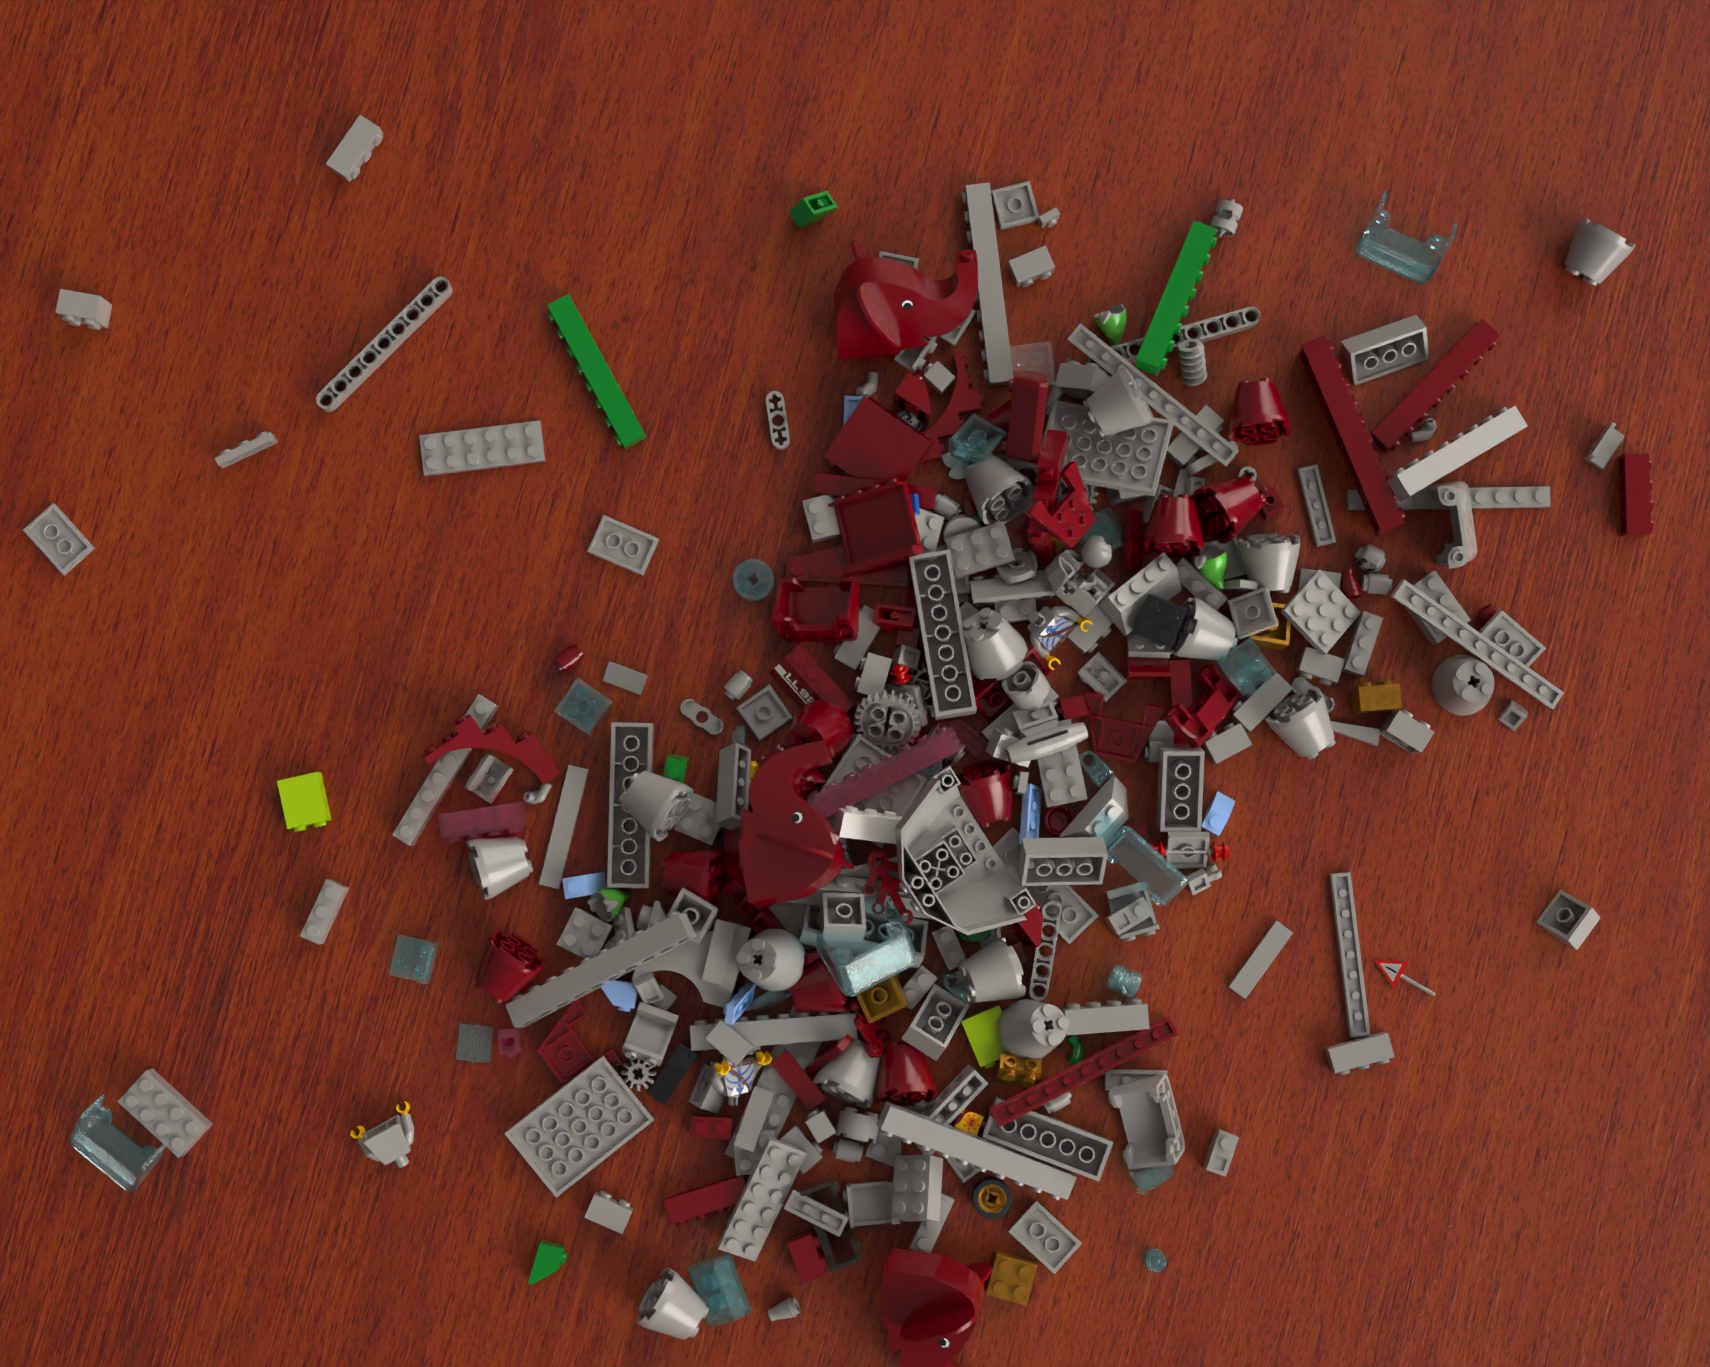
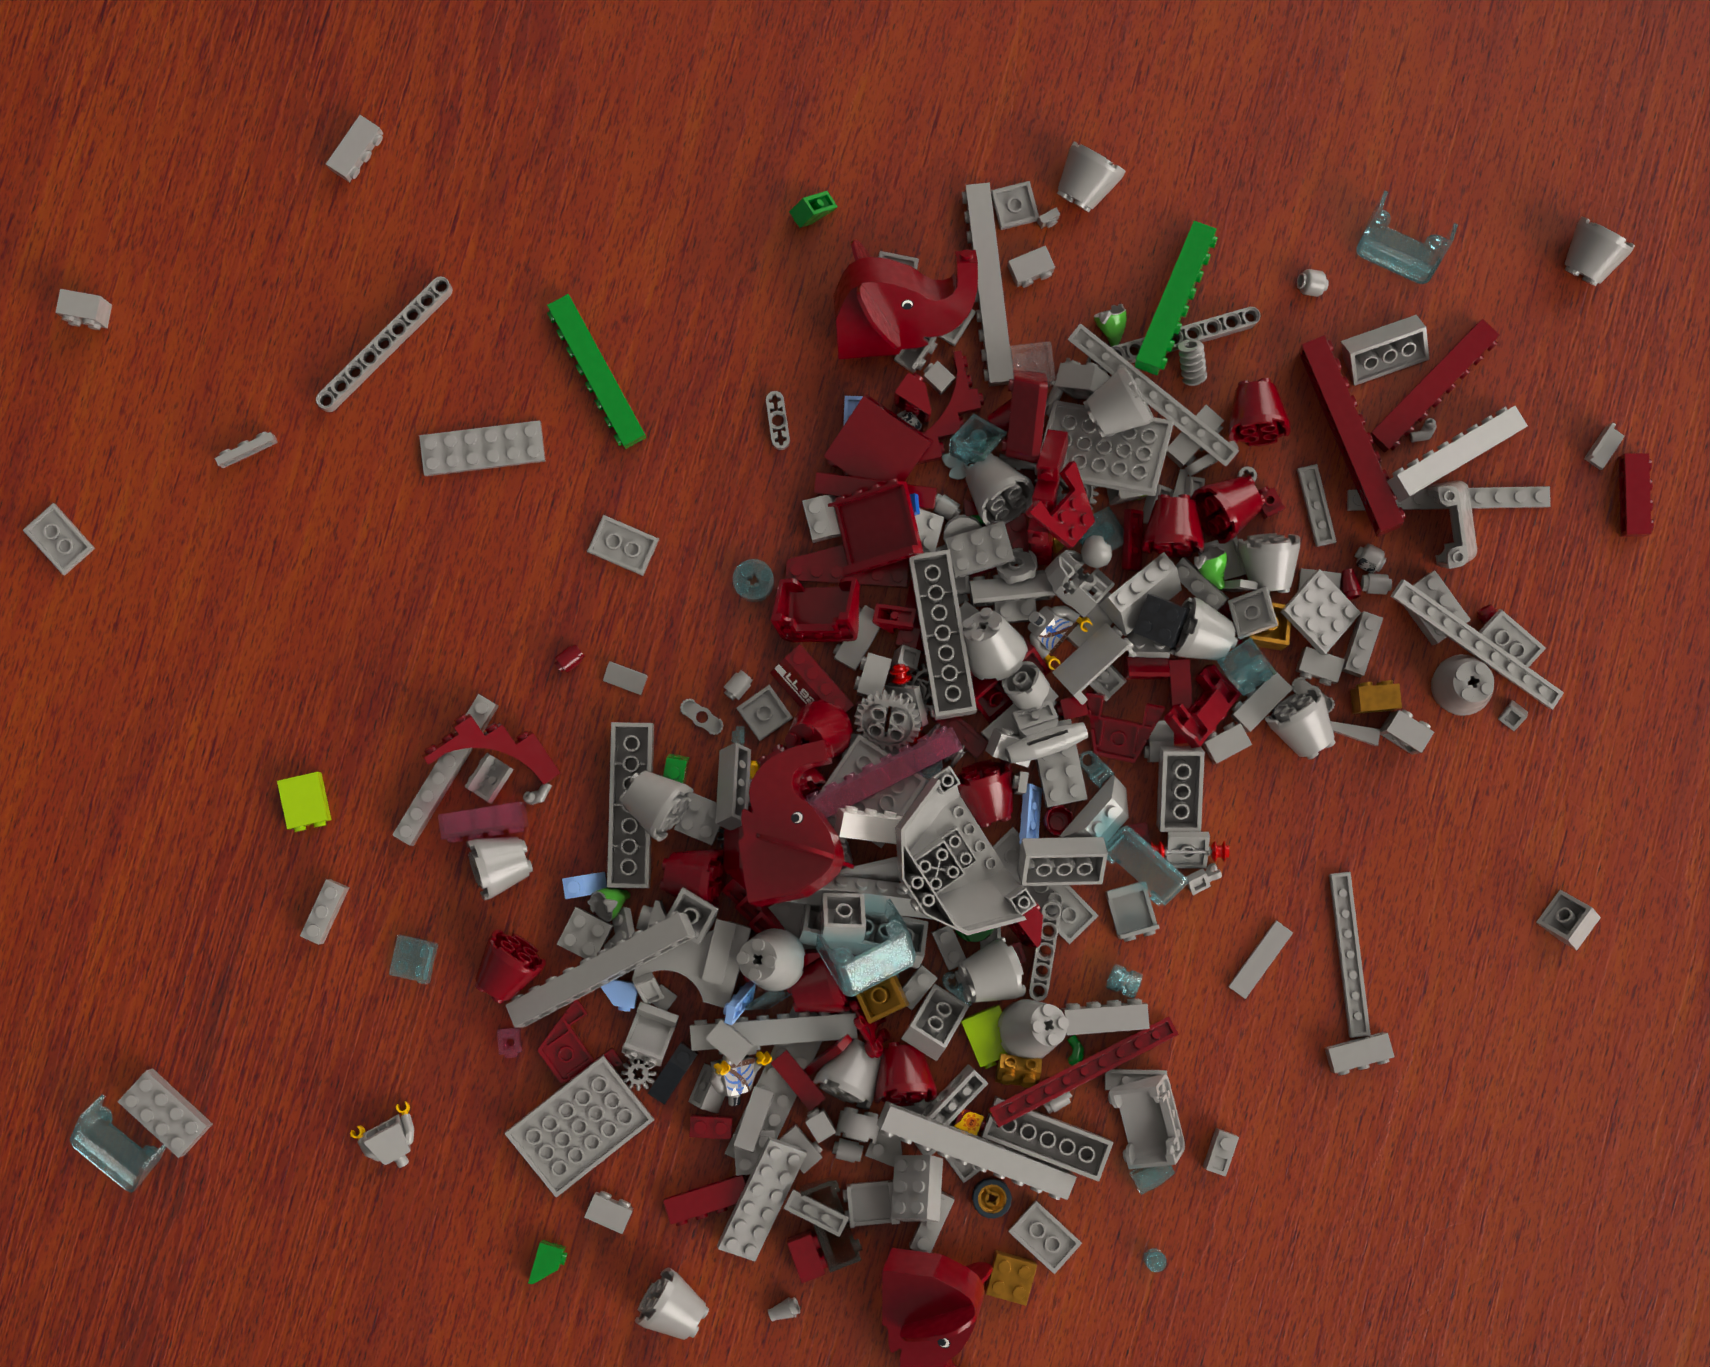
clear light blue piece [456,1023,494,1063] -> none
light grey tile [539,765,589,889] -> none
clear light blue brick [554,677,613,735] -> none
clear light blue slope [687,1253,752,1327] -> none
light grey arm [856,372,879,396] -> none
dark red plant [862,851,913,925] -> none
light grey brick [1105,897,1153,936] -> none
light blue slope [1201,791,1235,837] -> none
light grey wheel [1210,199,1243,238] -> none
piece [1374,960,1435,996] -> none
none -> light grey panel [1052,623,1137,705]
none -> light grey cone [1057,141,1126,212]
none -> light grey head [1297,269,1329,297]

